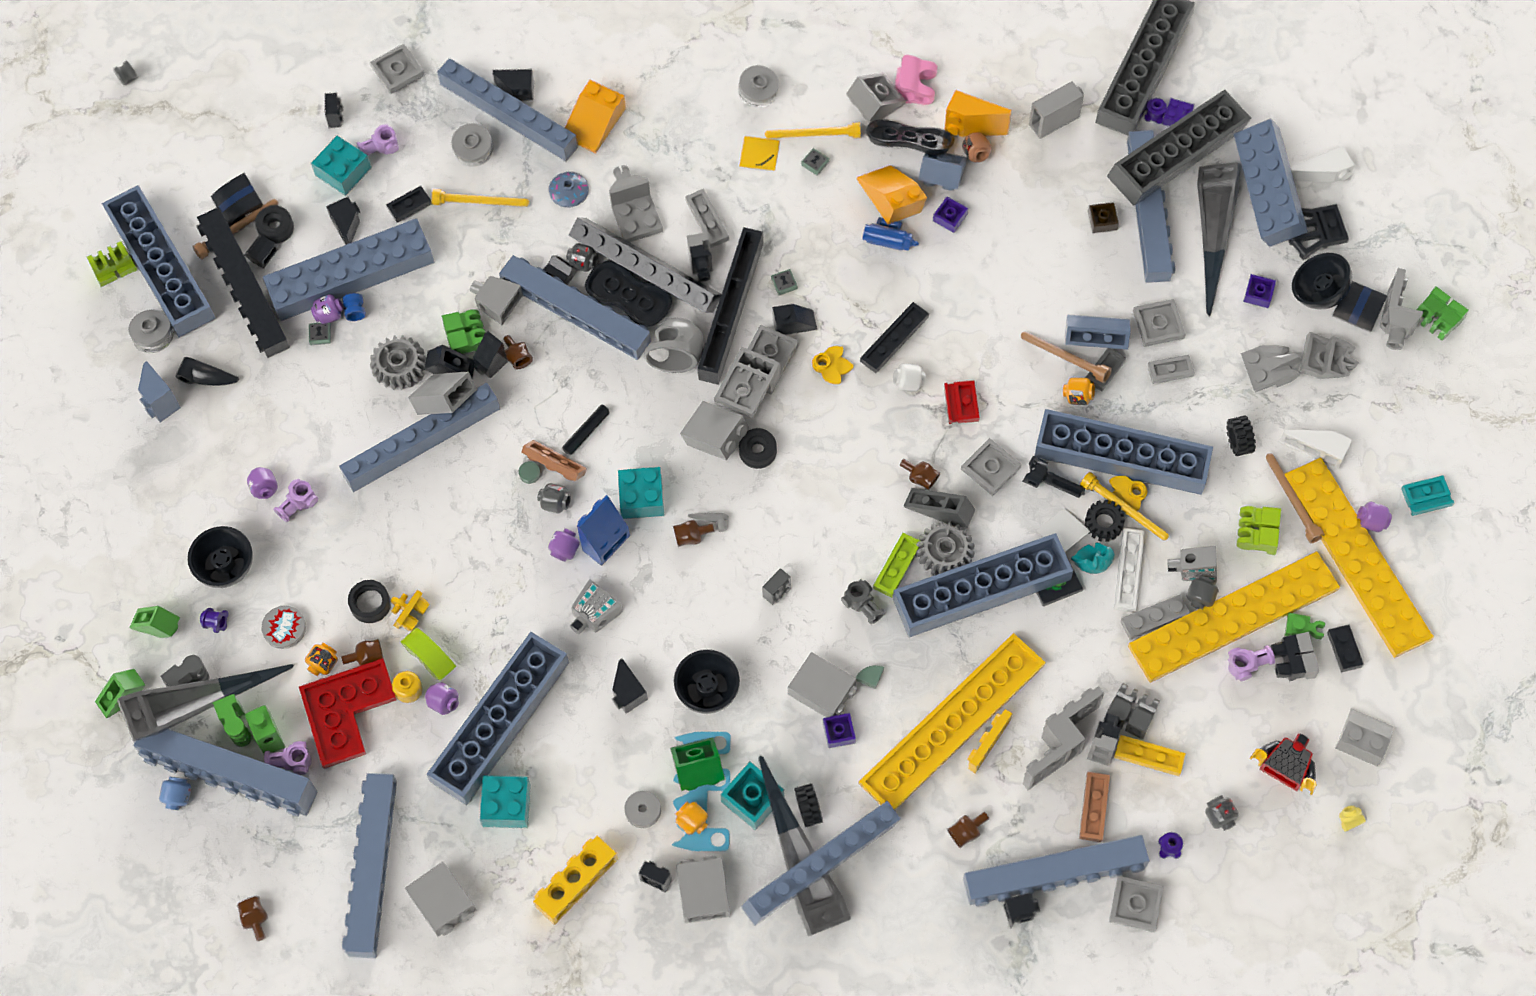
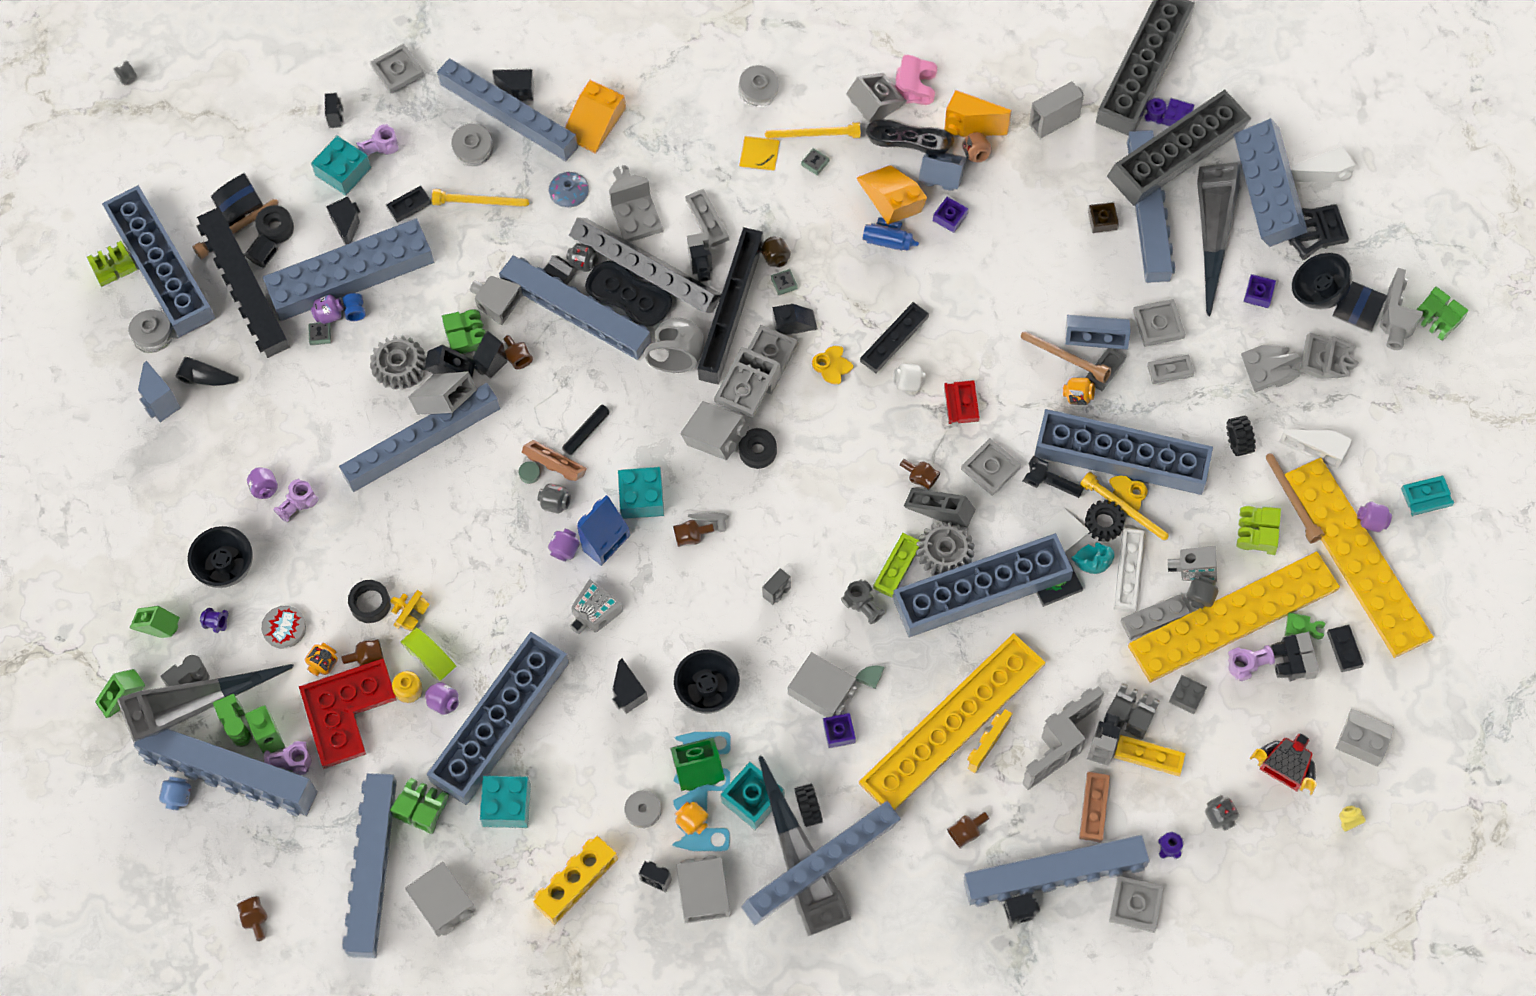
none -> bright green legs [390,778,449,834]
none -> dark brown head [761,236,791,268]
none -> dark grey piece [1169,675,1207,714]

